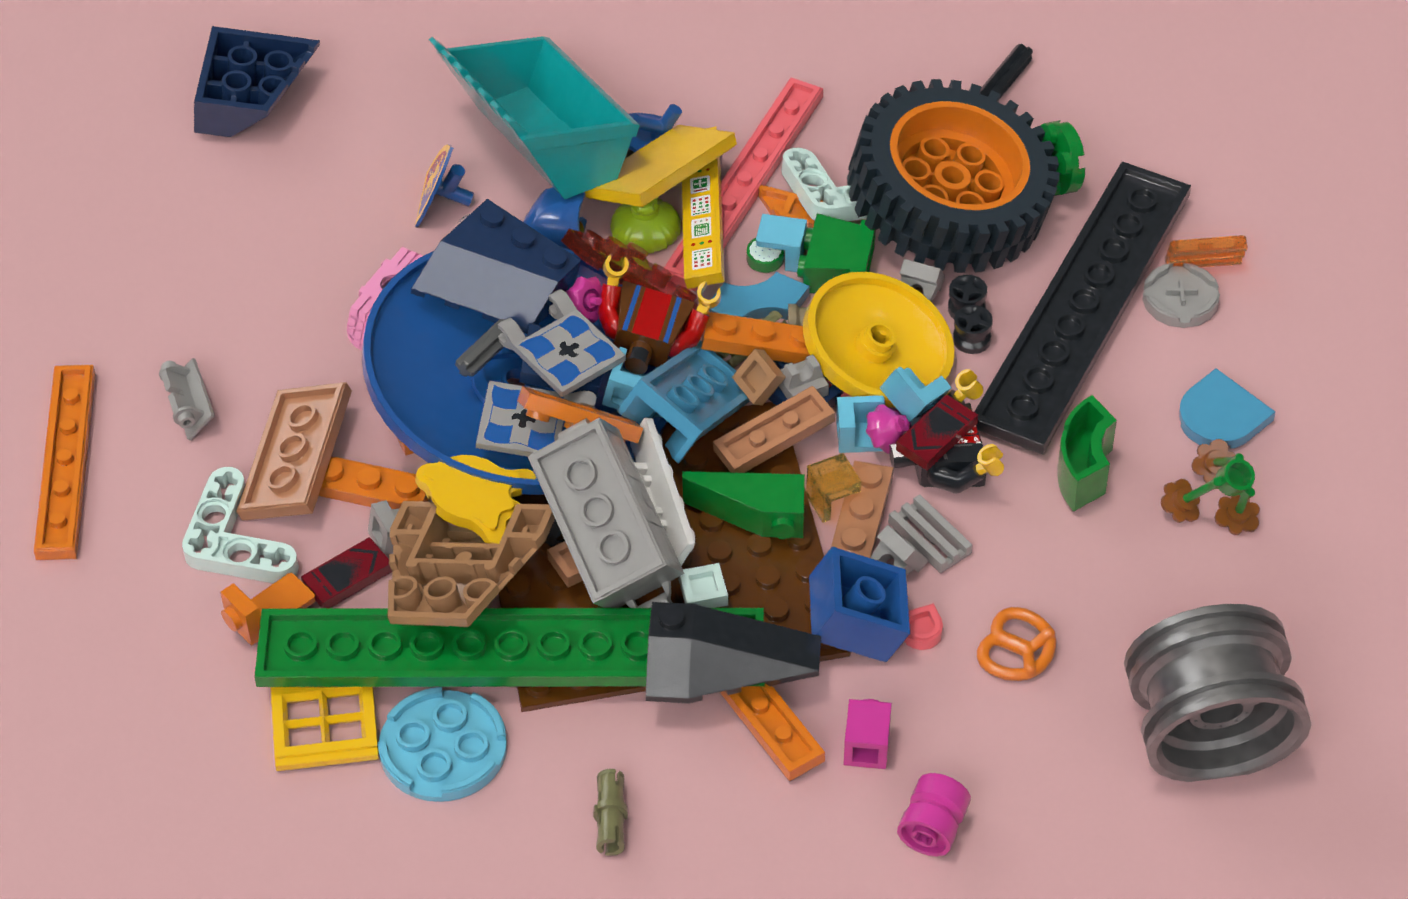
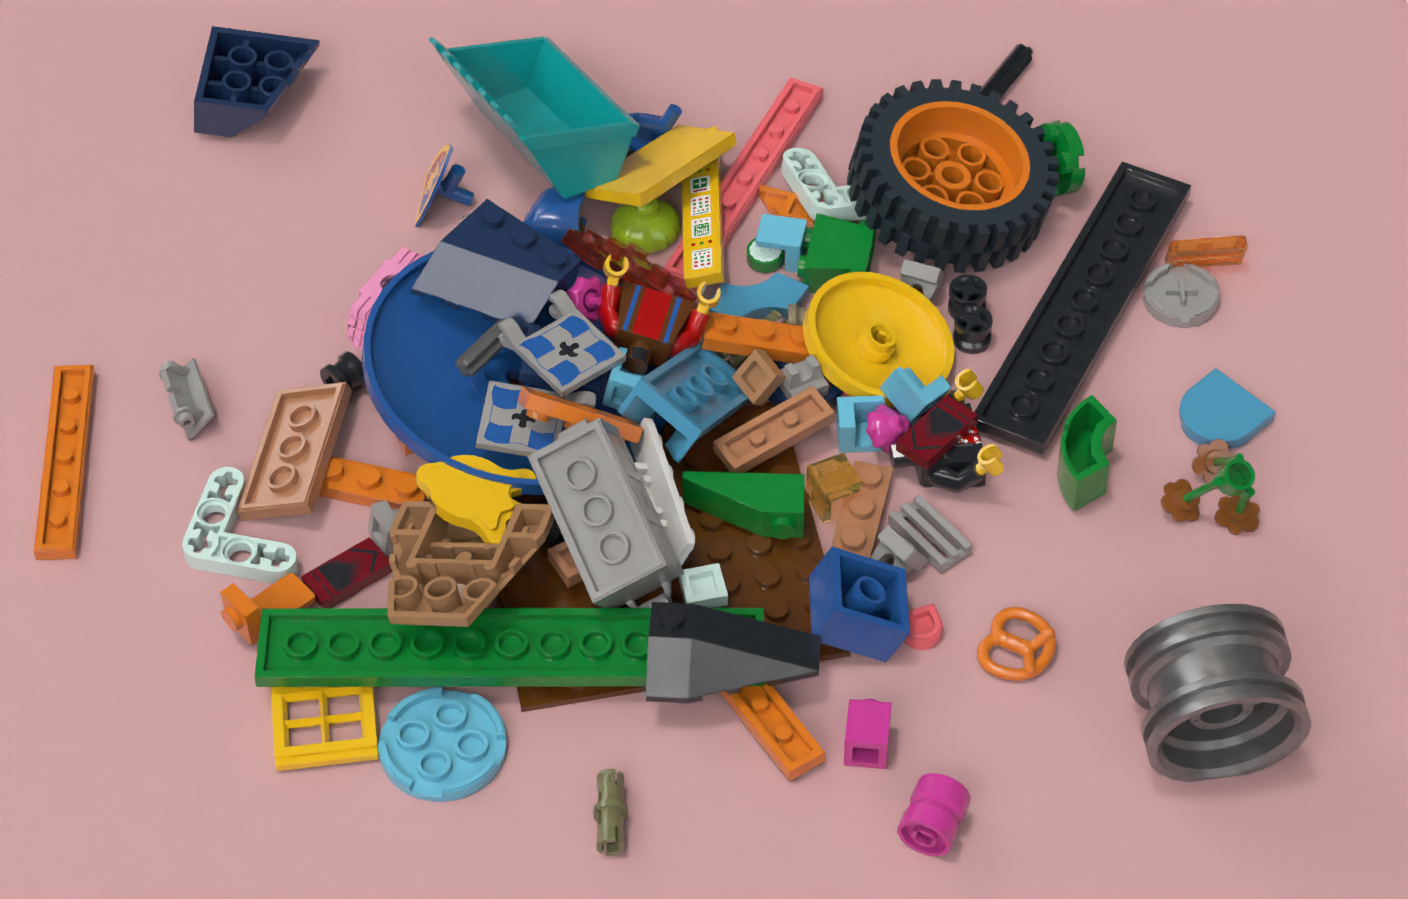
none -> black wheel [320,351,366,394]

